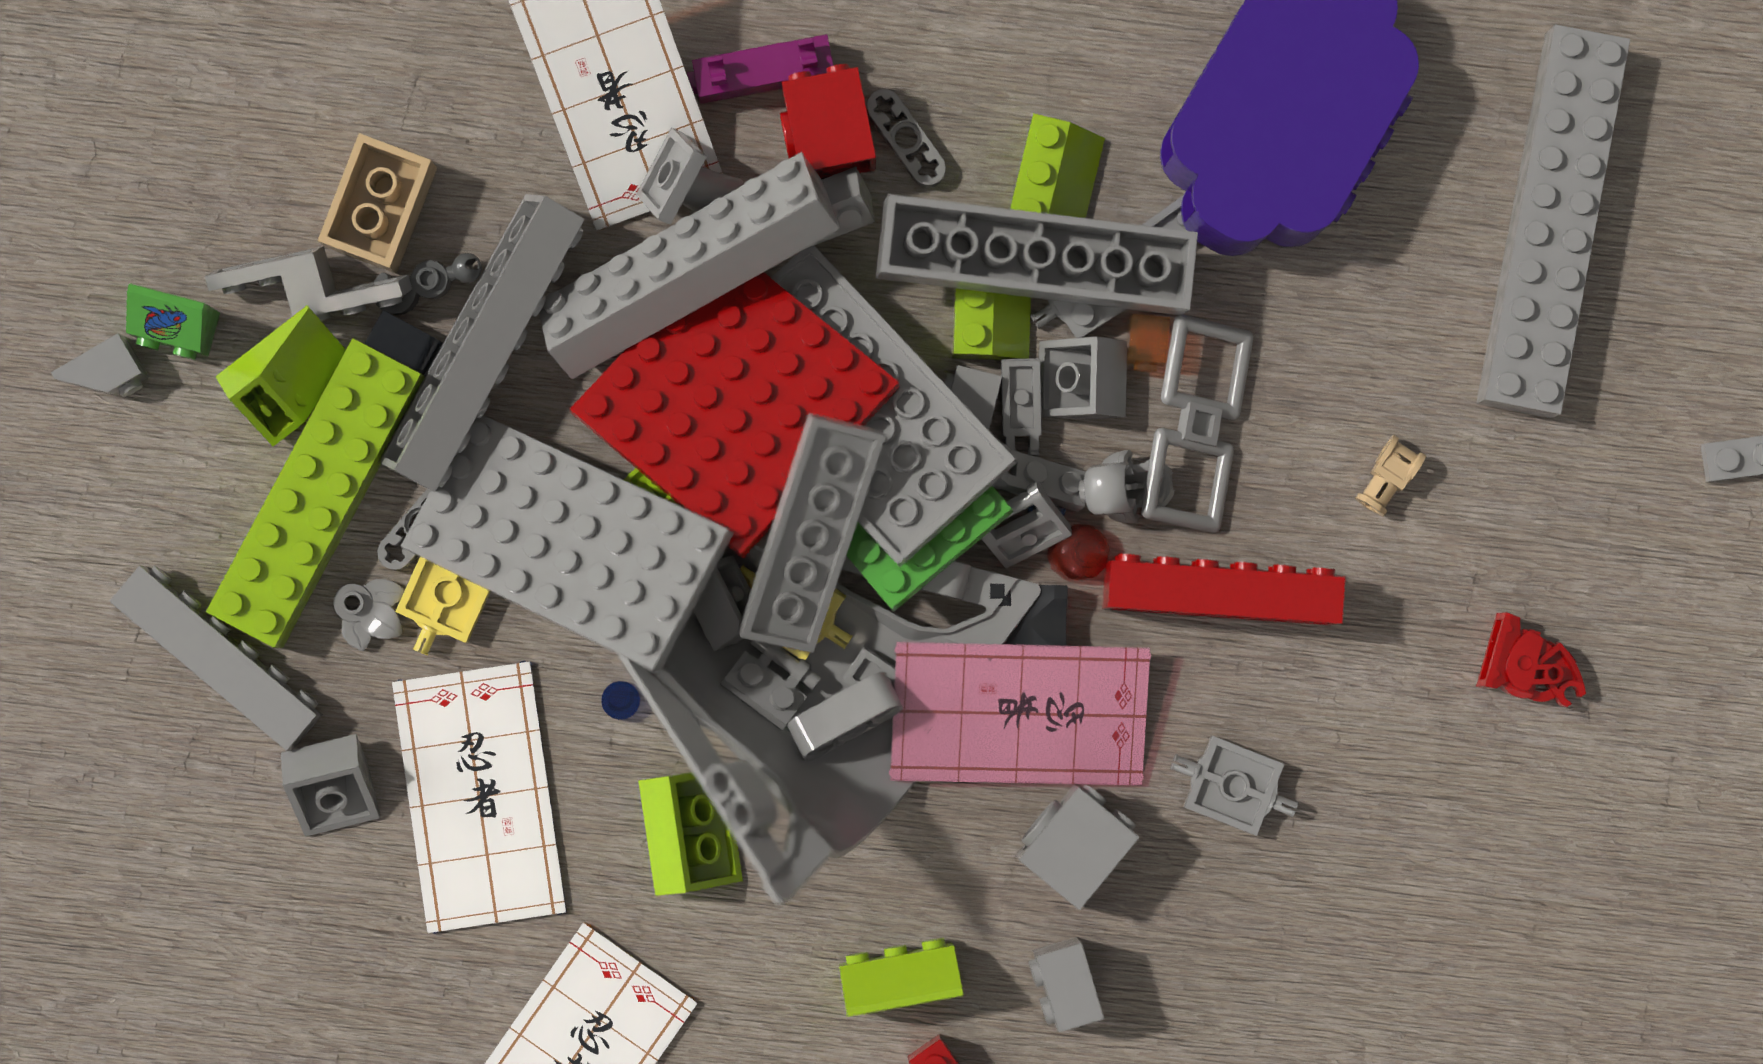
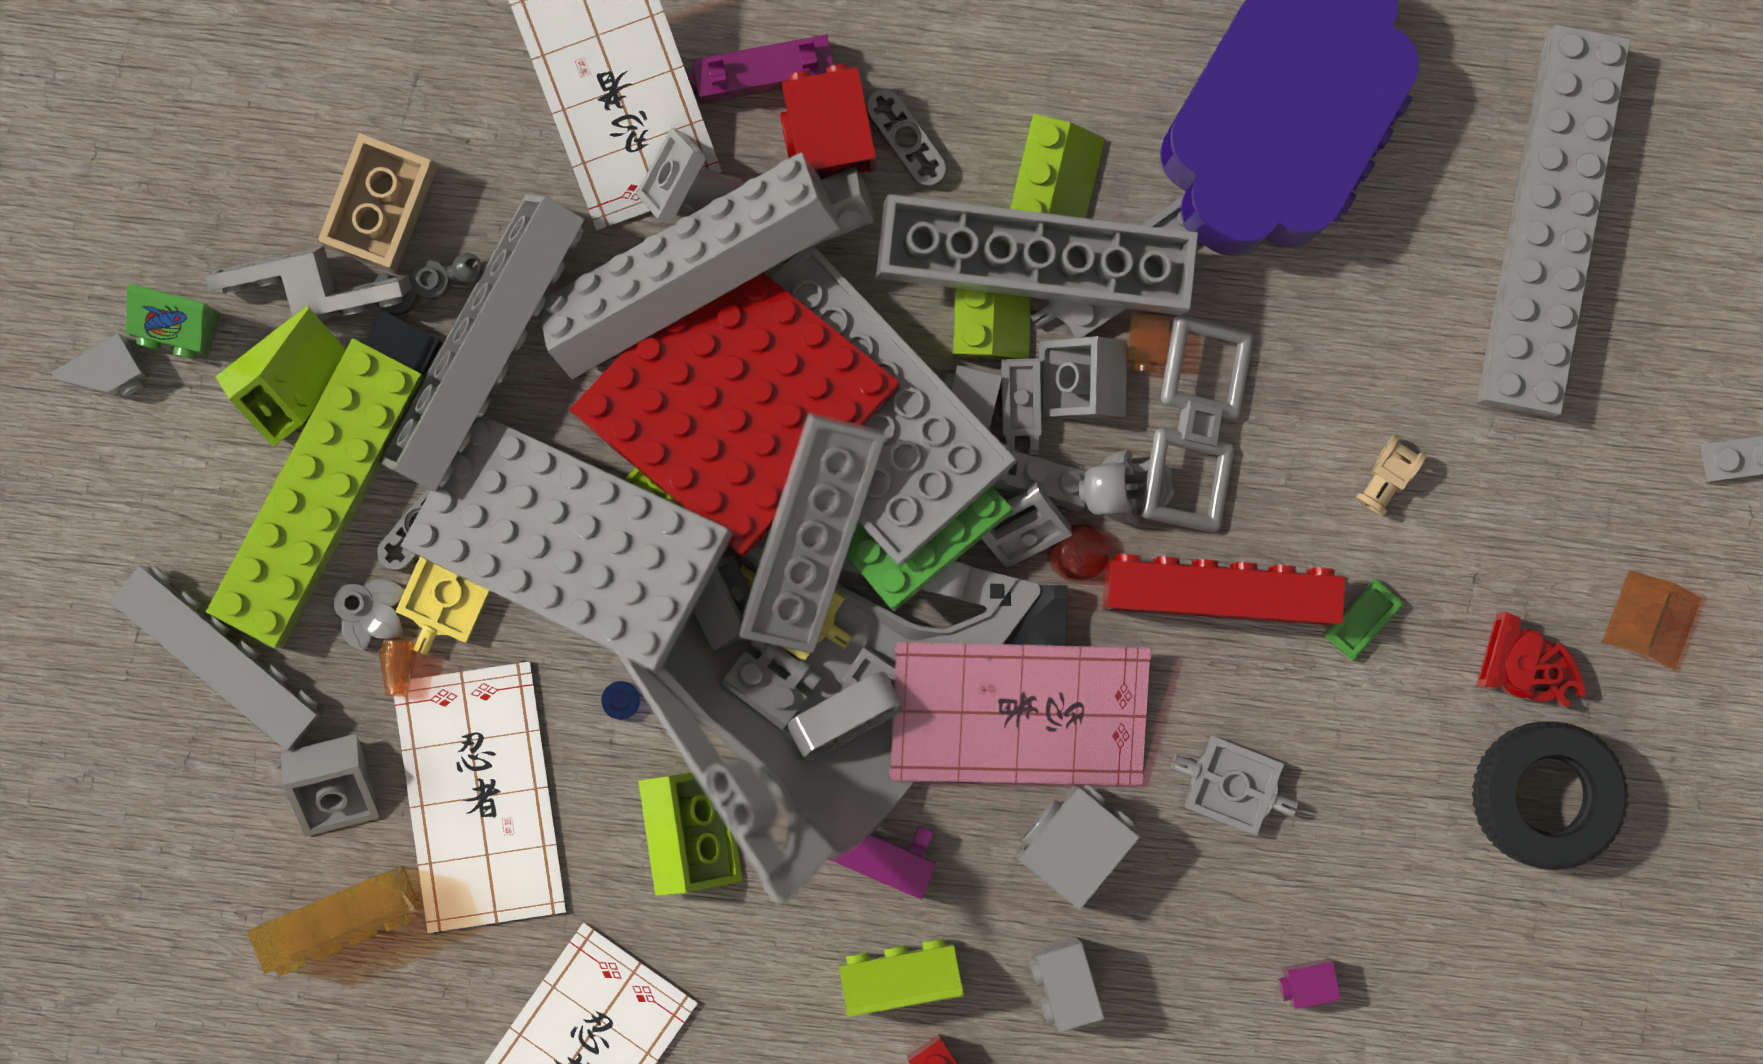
none -> clear yellow brick [246,865,421,977]
none -> clear orange cone [378,640,417,697]
none -> magenta brick [828,826,937,900]
none -> magenta brick [1279,959,1341,1009]
none -> bright green tile [1323,578,1404,661]
none -> black tyre [1472,721,1629,870]
none -> clear orange slope [1602,571,1702,670]

